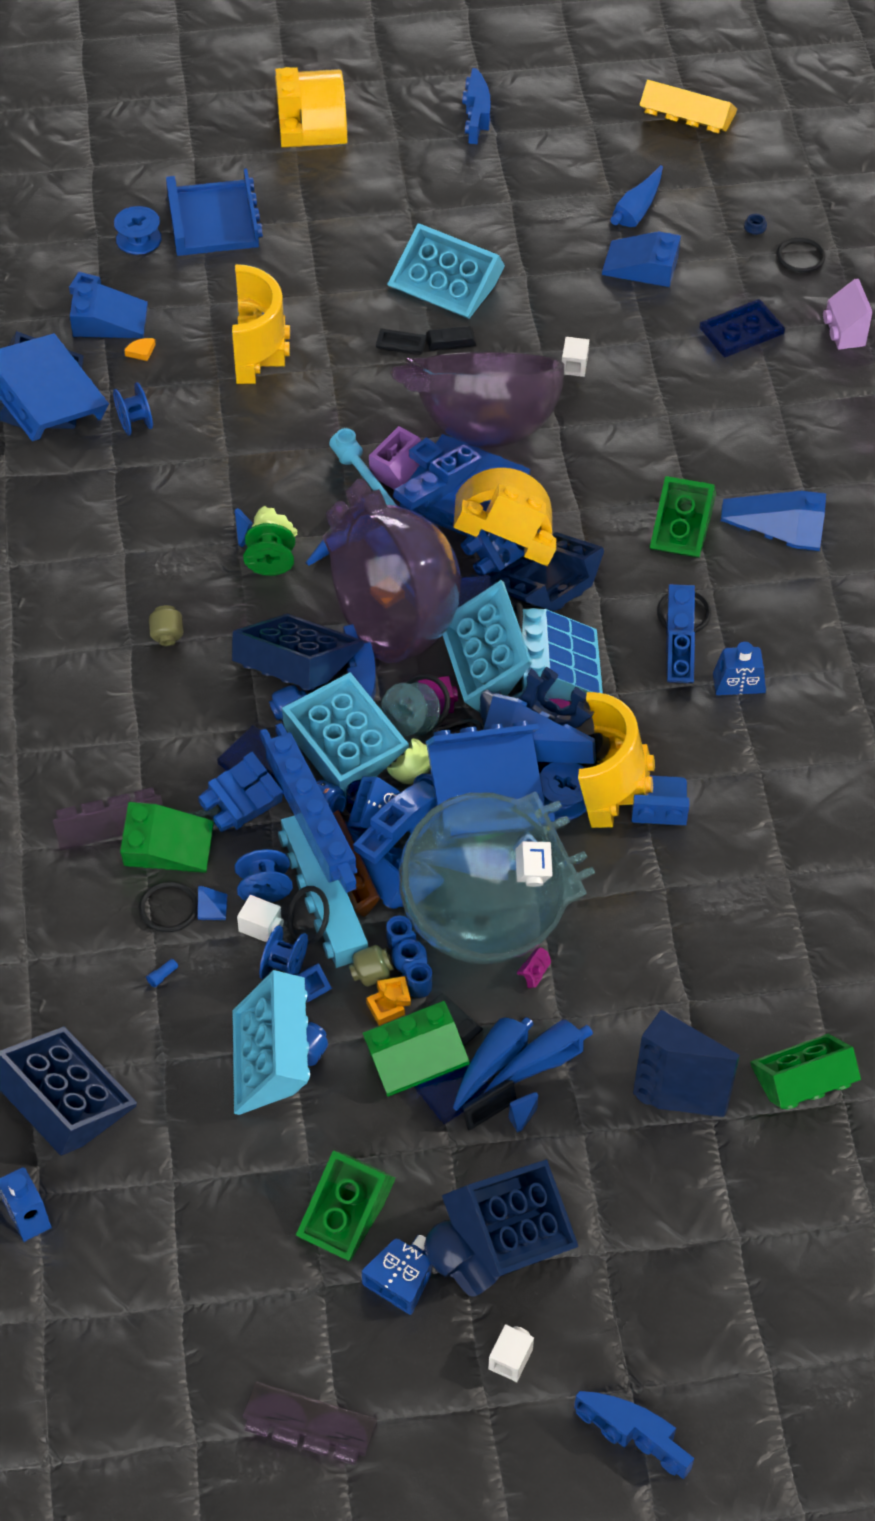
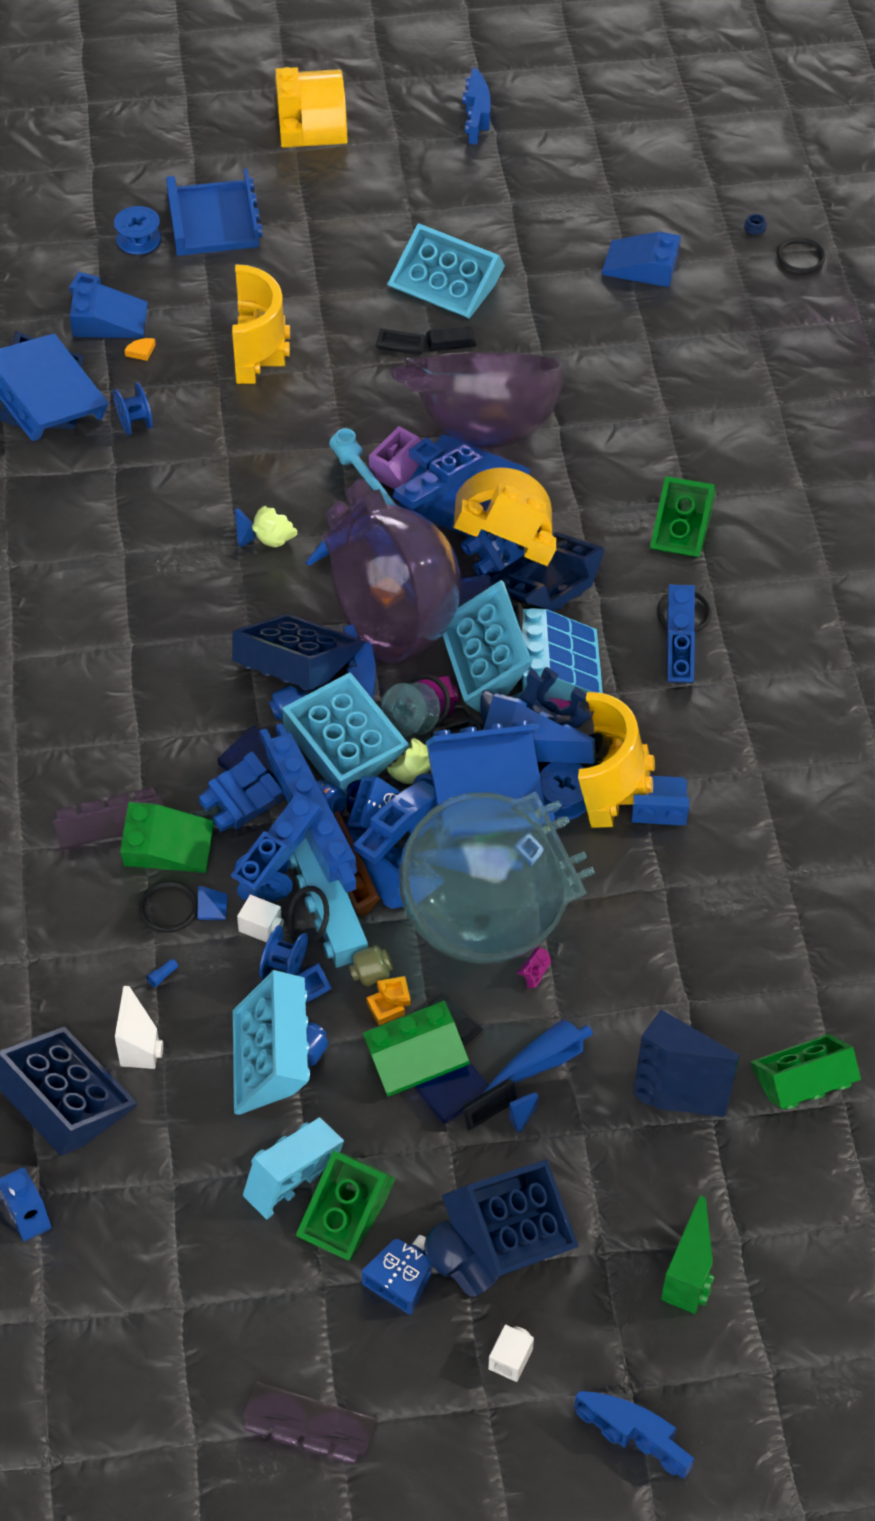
olive head [149,605,184,646] -> none
green piece [243,523,295,576] -> none
blue piece [386,915,432,998] -> none
blue piece [453,1017,533,1111] -> none
white brick [515,842,552,887] -> none
white brick [561,337,590,377] -> none
blue piece [610,165,663,227] -> none
yellow slope [639,79,737,134] -> none
clear blue tile [699,299,785,358] -> none
blue torso [713,642,766,695] -> none
blue wedge [721,491,826,551] -> none
lavender slope [823,279,873,350] -> none
none -> white slope [115,986,163,1069]
none -> blue slope [231,792,321,891]
none -> medium azure wedge [243,1117,344,1220]
none -> green slope [661,1196,715,1315]

